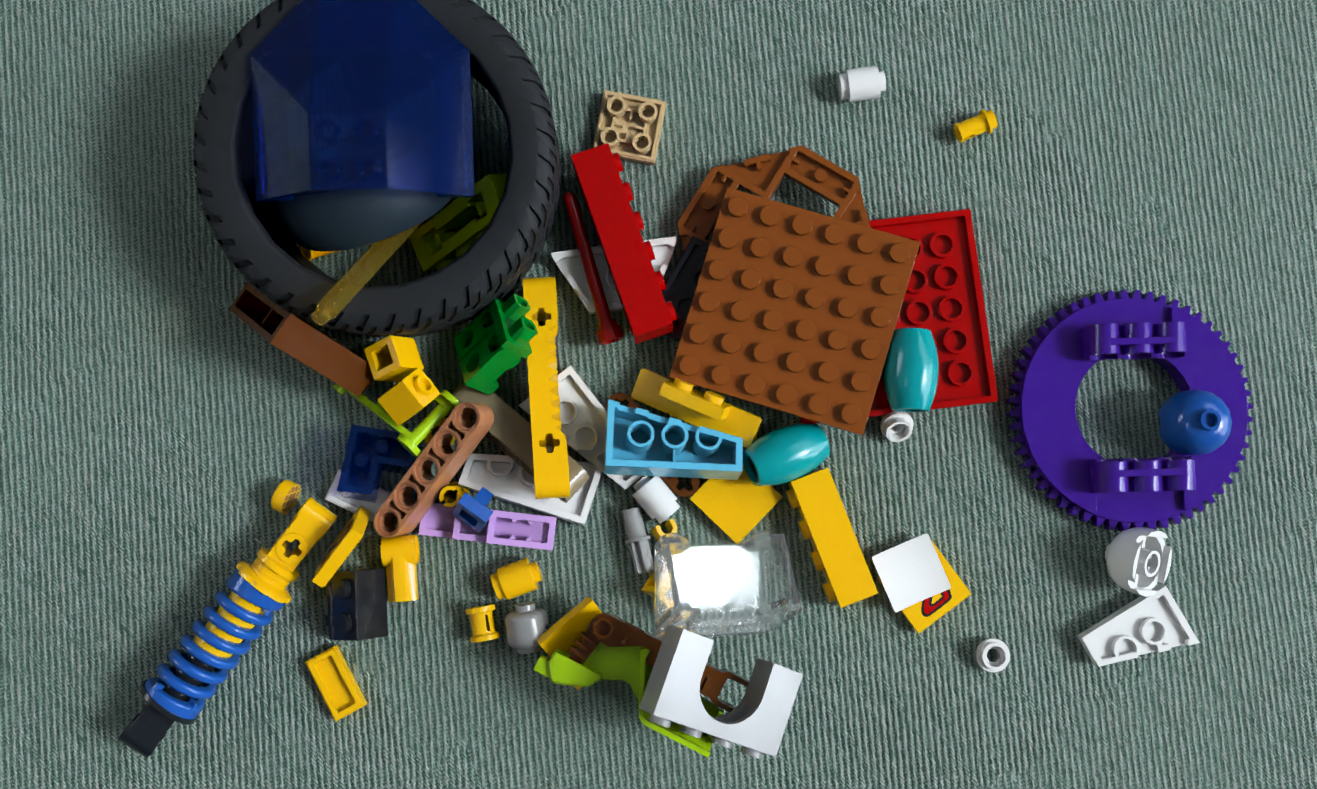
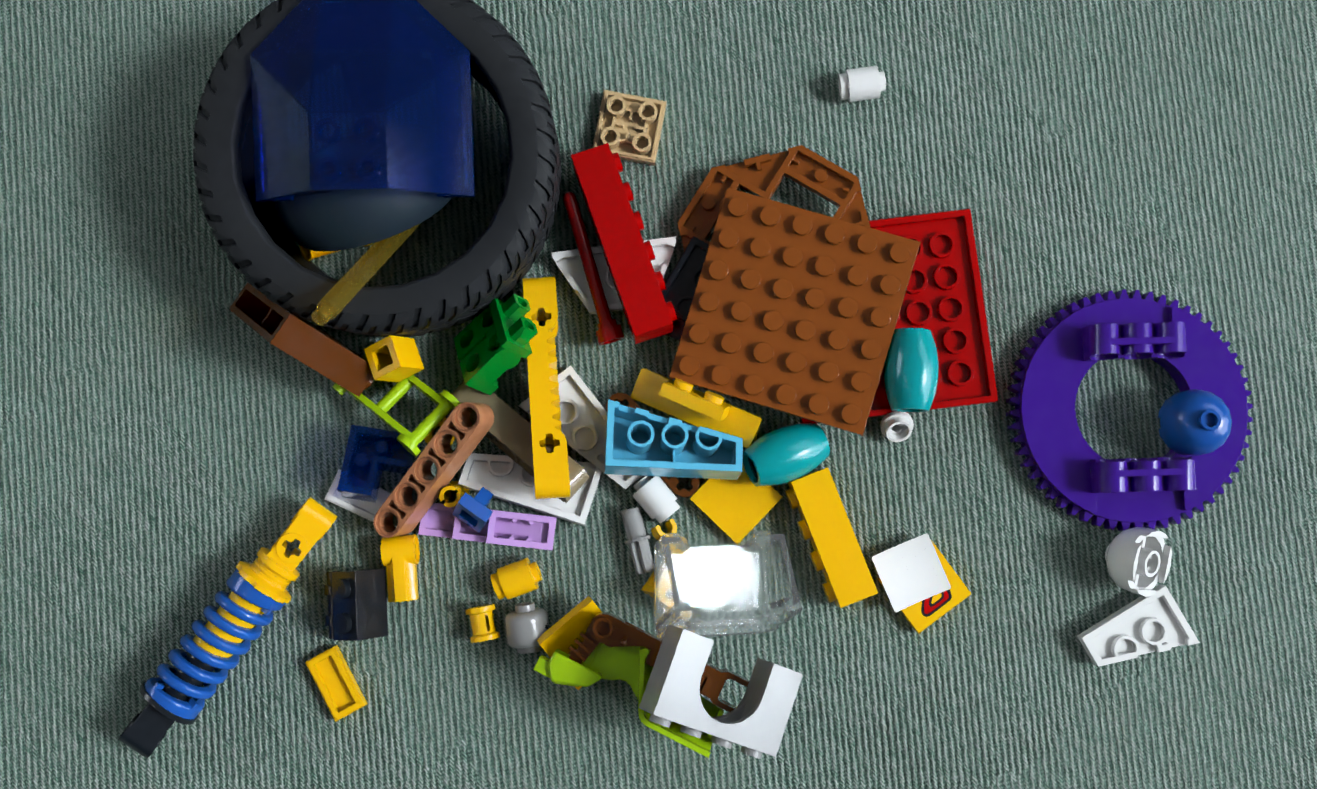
yellow tile [271,479,301,514] -> none
yellow tile [312,505,371,588] -> none
yellow brick [377,367,441,426] -> none
lime brick [408,173,507,272] -> none
yellow pin [953,109,998,143] -> none
white plate [976,638,1010,672] -> none

